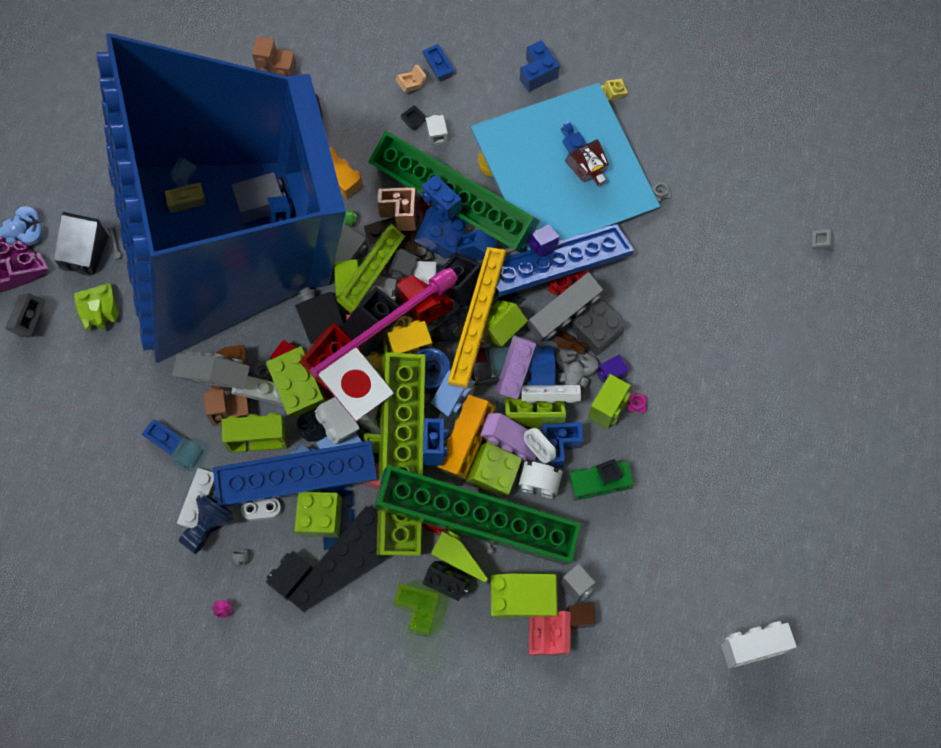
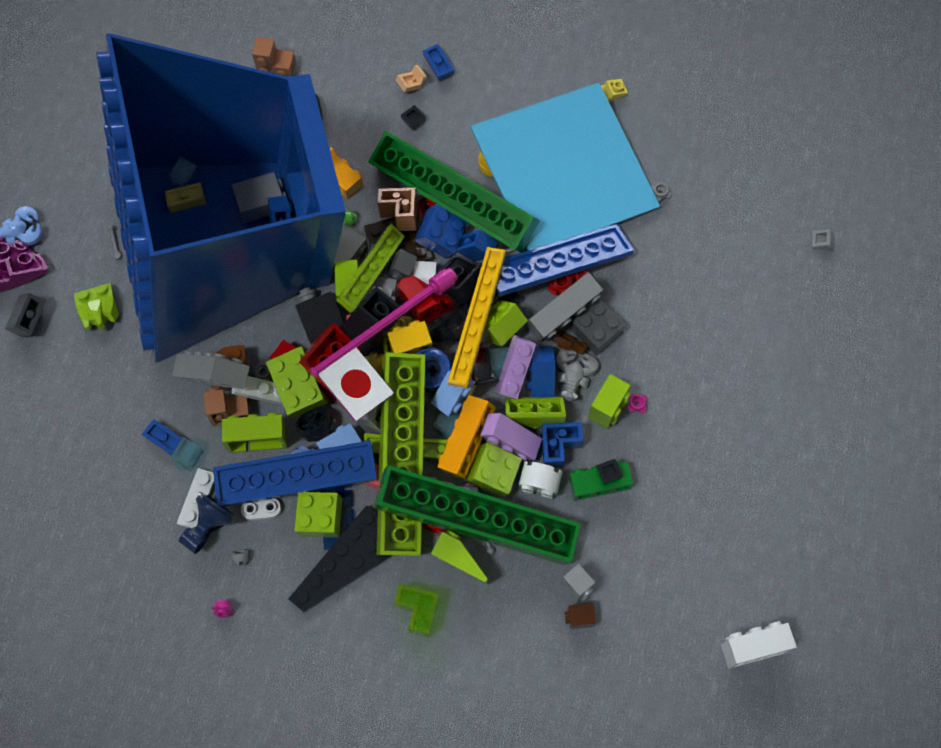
slope [54,212,109,275] -> none
black brick [266,550,313,601] -> none
white brick [315,397,360,444] -> none
blue brick [422,175,462,221] -> none
black brick [422,561,471,601] -> none
blue brick [423,418,448,466] -> none
white brick [426,115,448,146] -> none
lime slope [491,574,558,620] -> none
blue brick [520,40,560,92] -> none
white plate [522,385,581,403] -> none
white plate [524,428,556,463] -> none
dark purple brick [529,224,560,258] -> none
coral slope [529,611,571,655] -> none
blue plate [561,121,587,157] -> none
torso [565,139,609,186] -> none
dark purple brick [597,354,629,383] -> none

